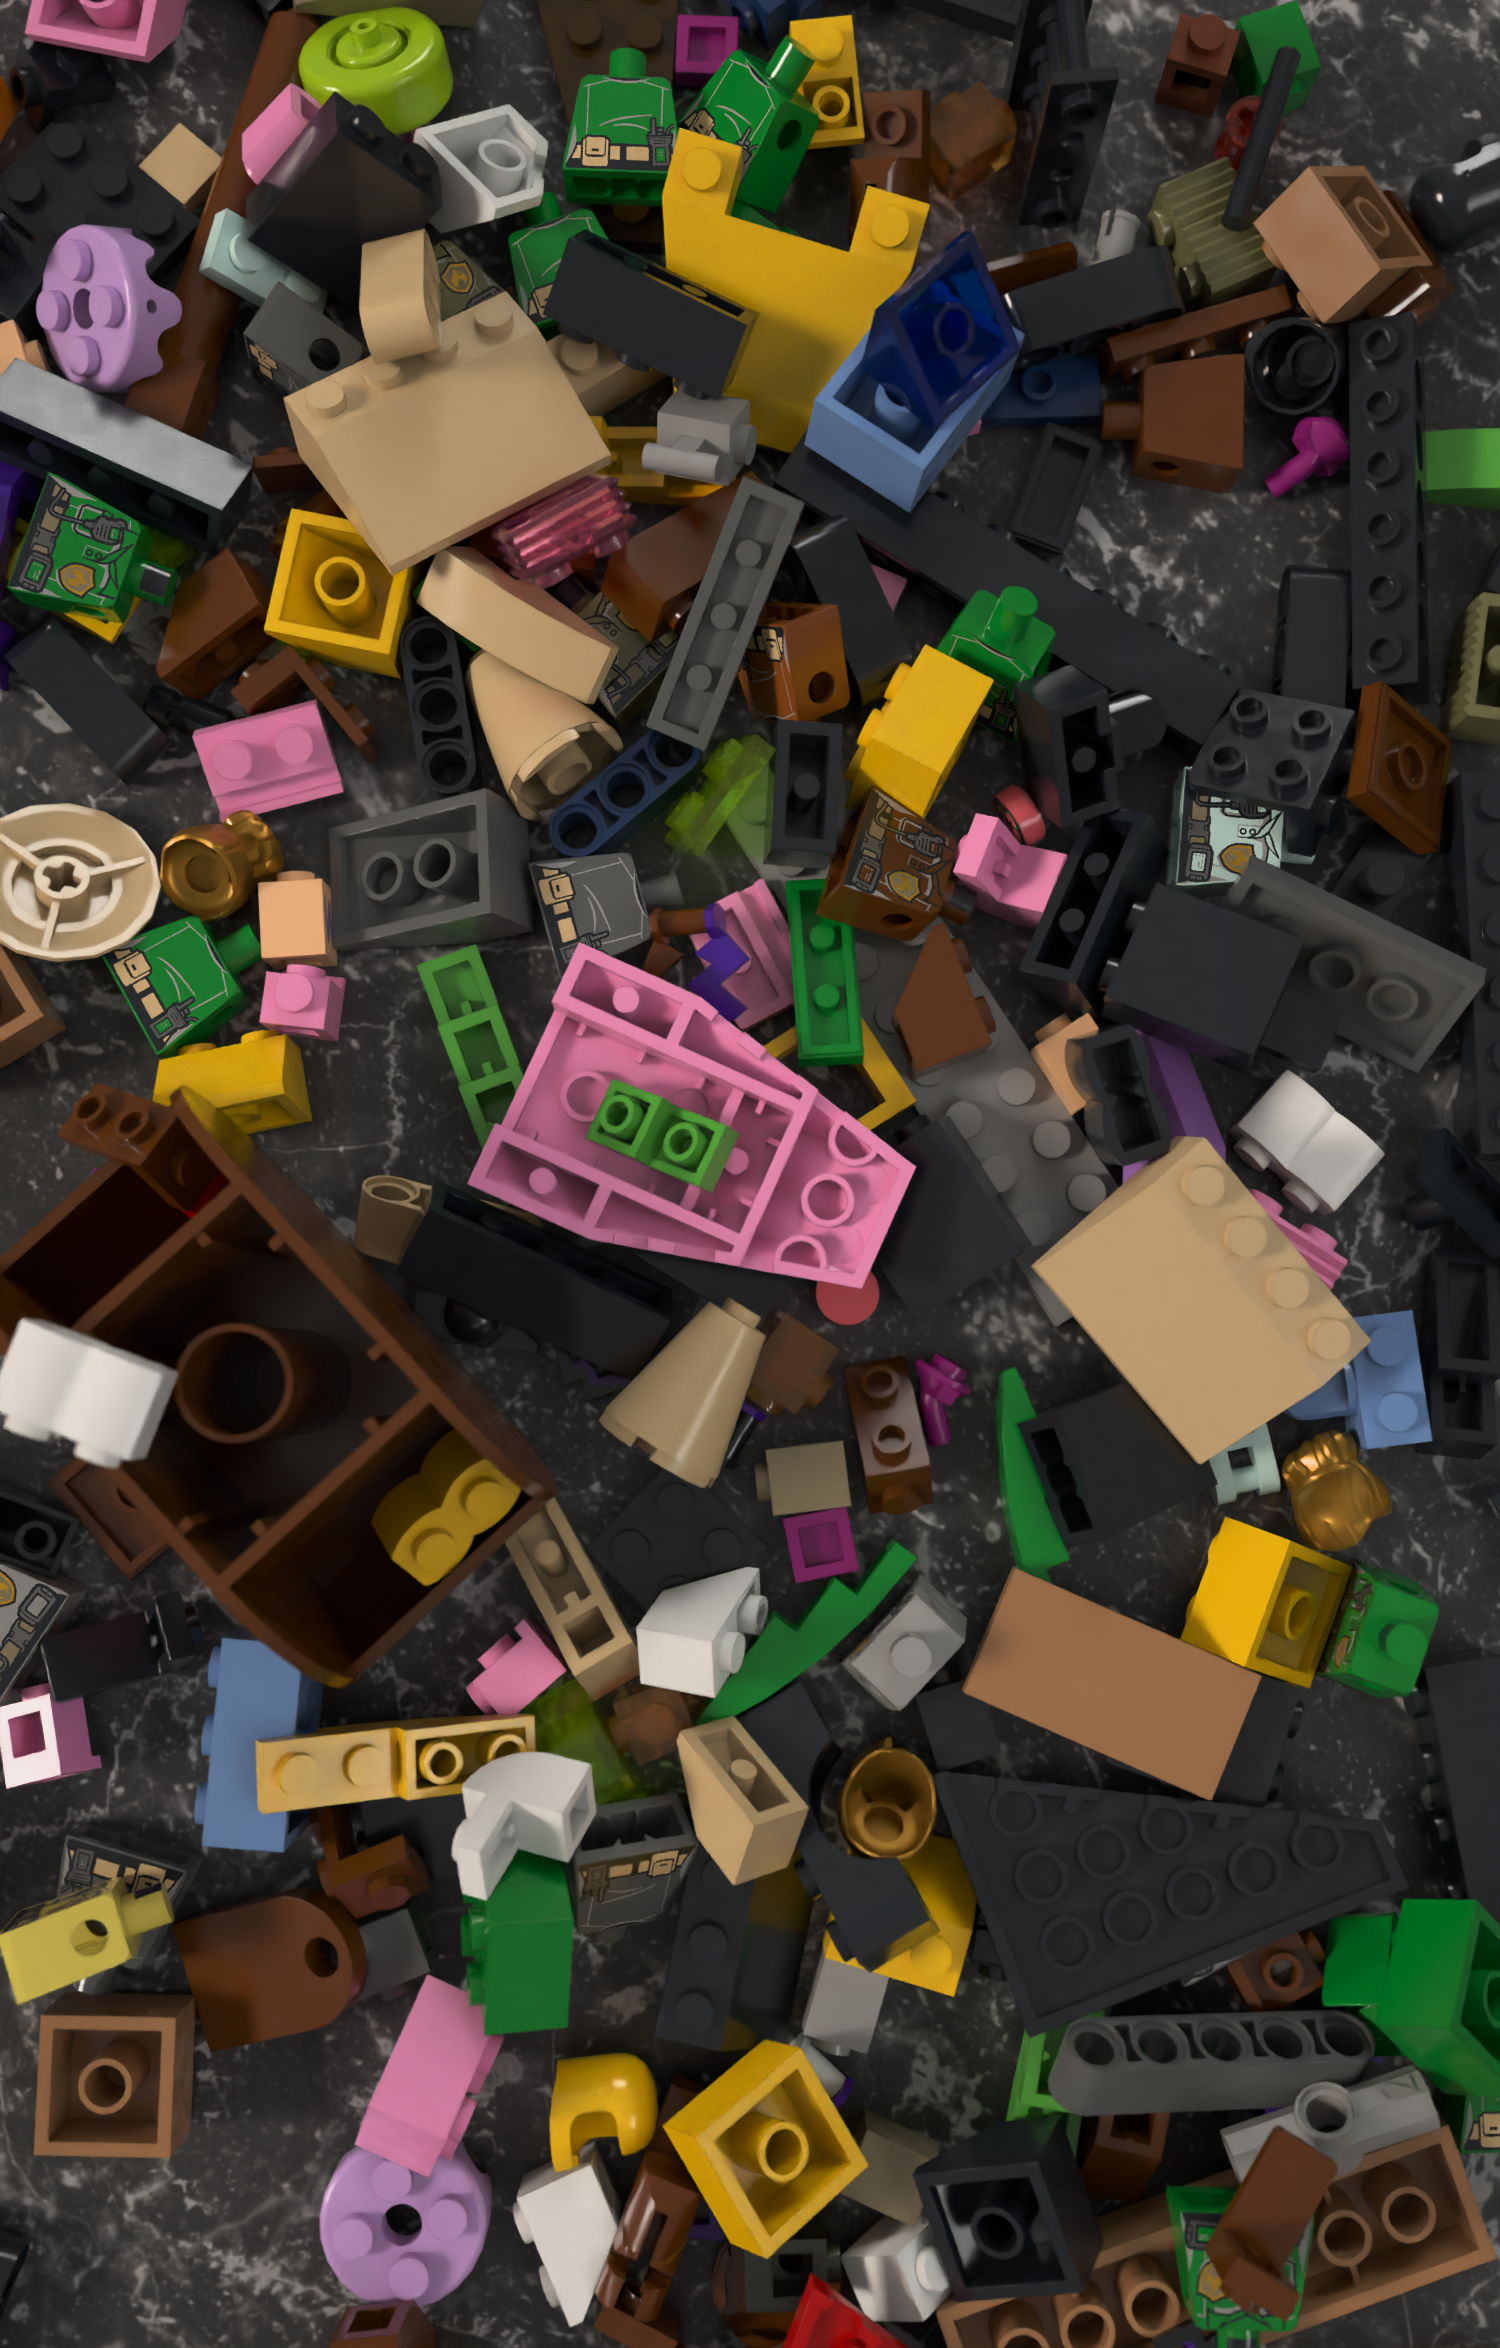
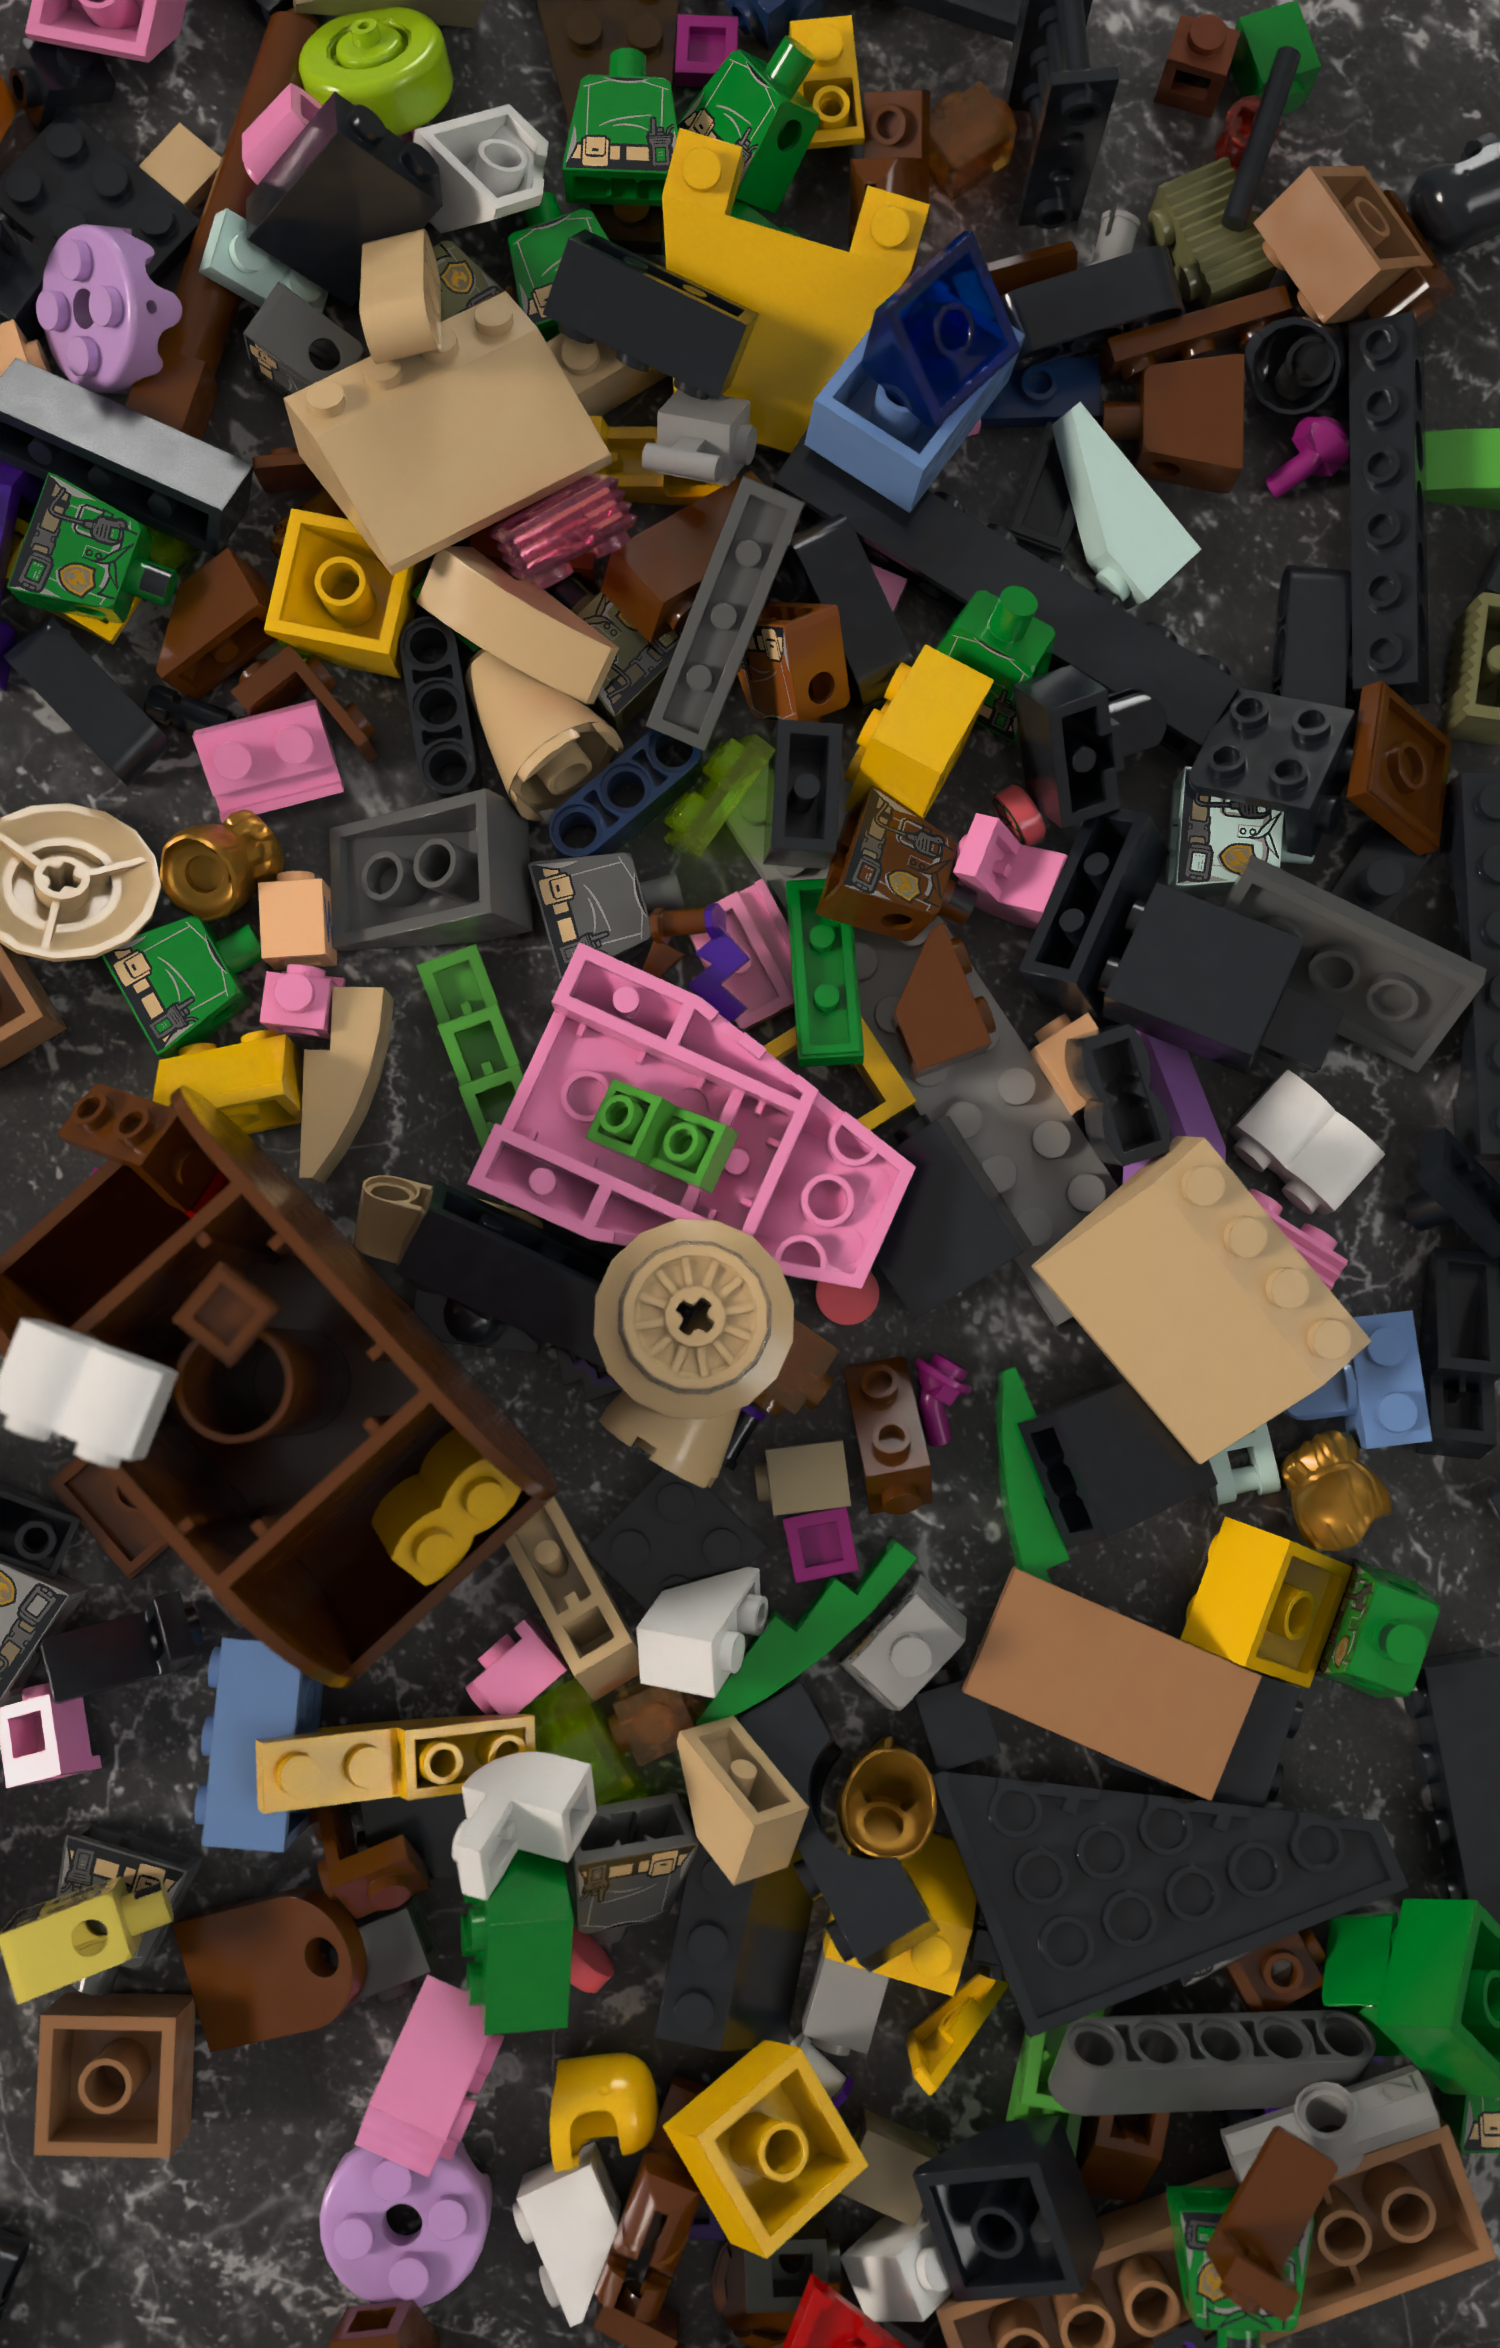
none -> reddish brown tile [172,1261,283,1367]
none -> tan slope [299,986,394,1184]
none -> coral tile [570,1926,614,1993]
none -> tan piece [594,1219,794,1419]
none -> yellow tile [905,1972,1009,2096]
none -> light aqua slope [1052,402,1201,610]

